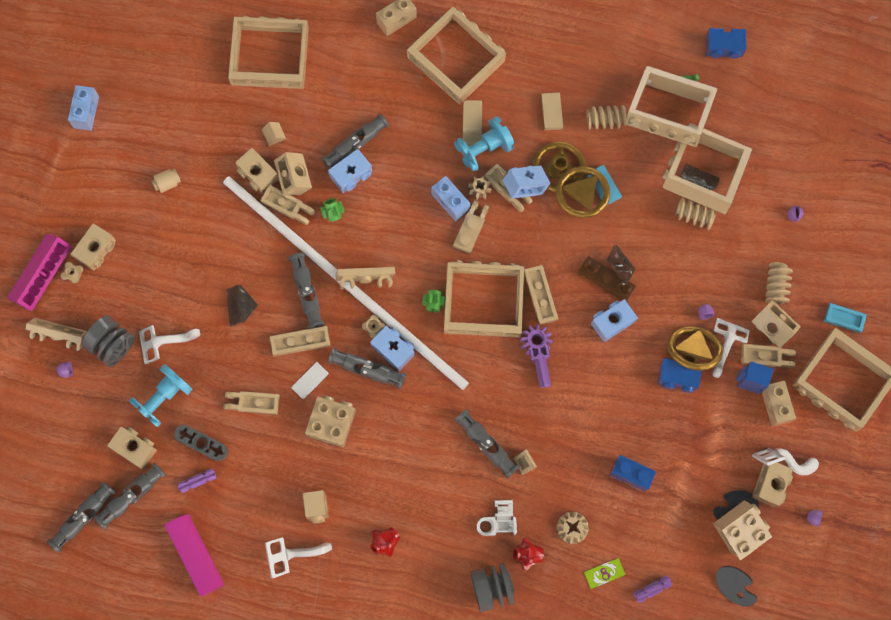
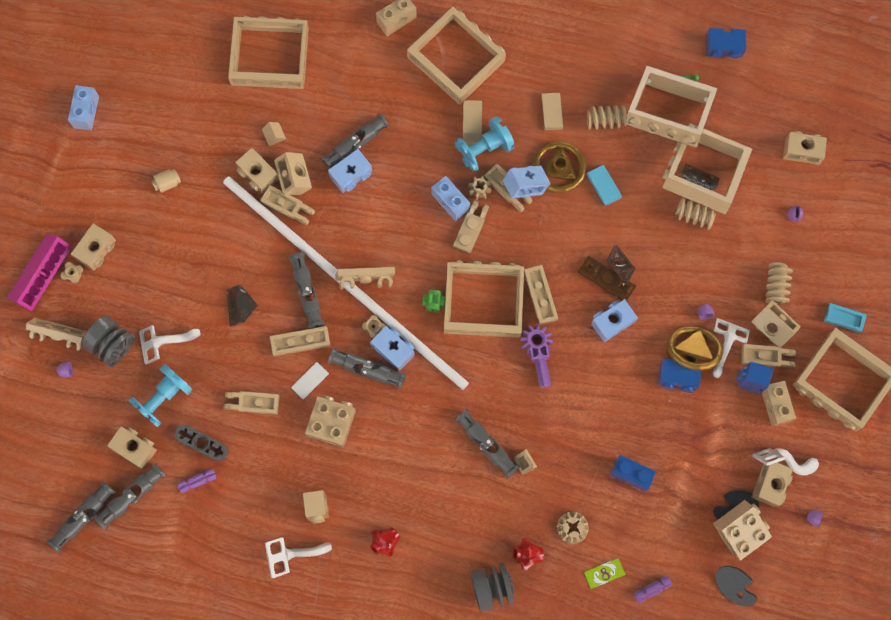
dark pink brick [164,514,225,597] -> none
bright green gear [320,198,345,221] -> none
white piece [477,500,517,536] -> none
pearl gold piece [556,166,610,219] -> none
none -> tan brick [783,131,827,165]

